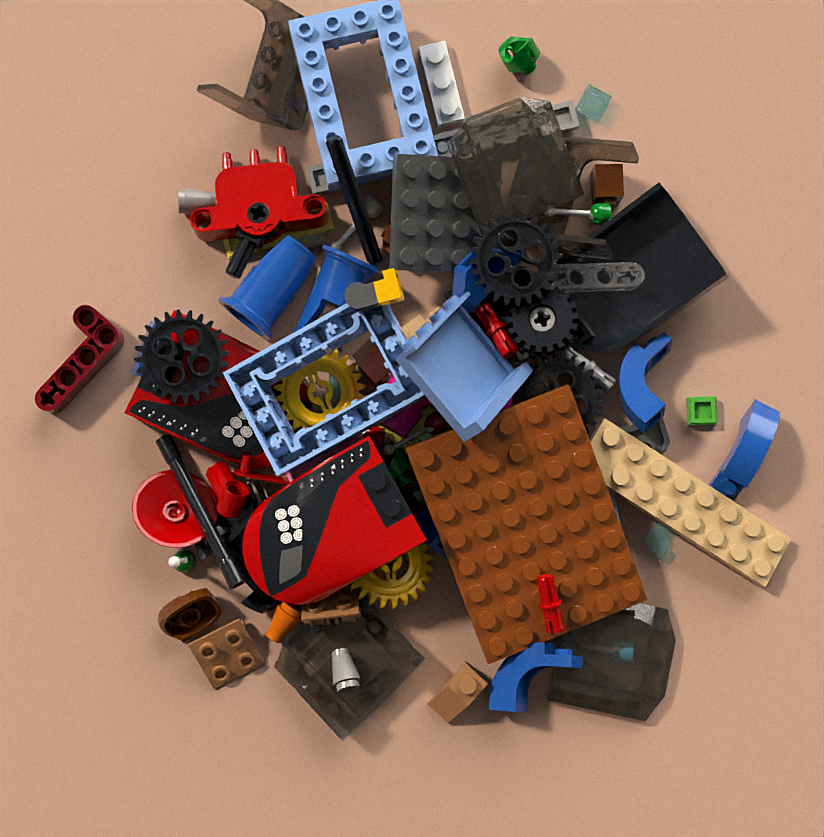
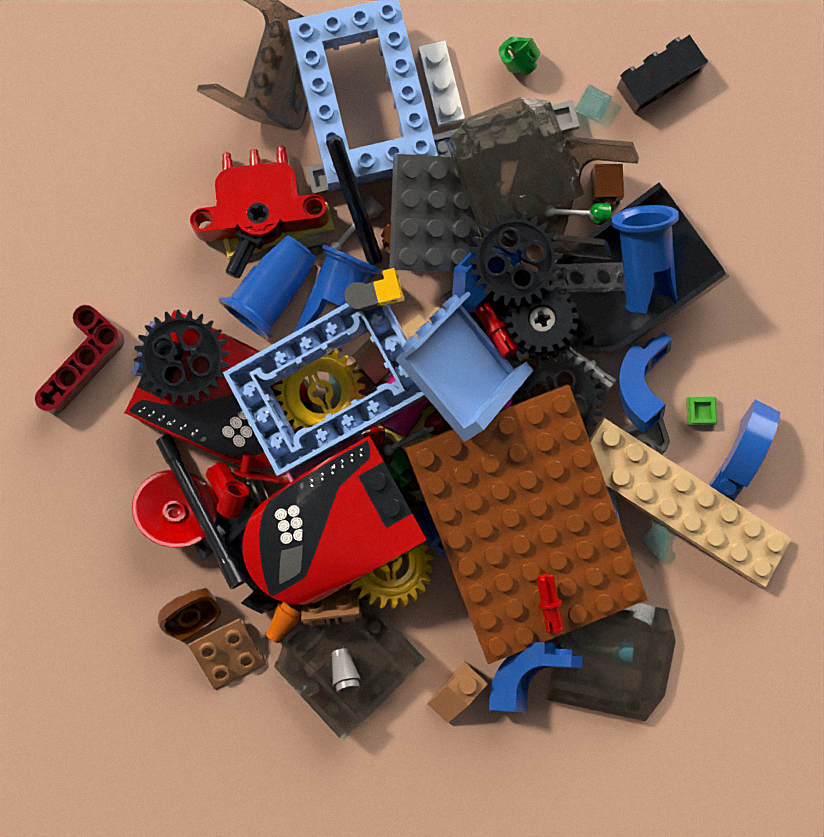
green hinge [168,550,196,573] -> none
light grey cone [178,188,217,216] -> none
none -> blue piece [612,205,679,314]
none -> black brick [617,34,708,114]

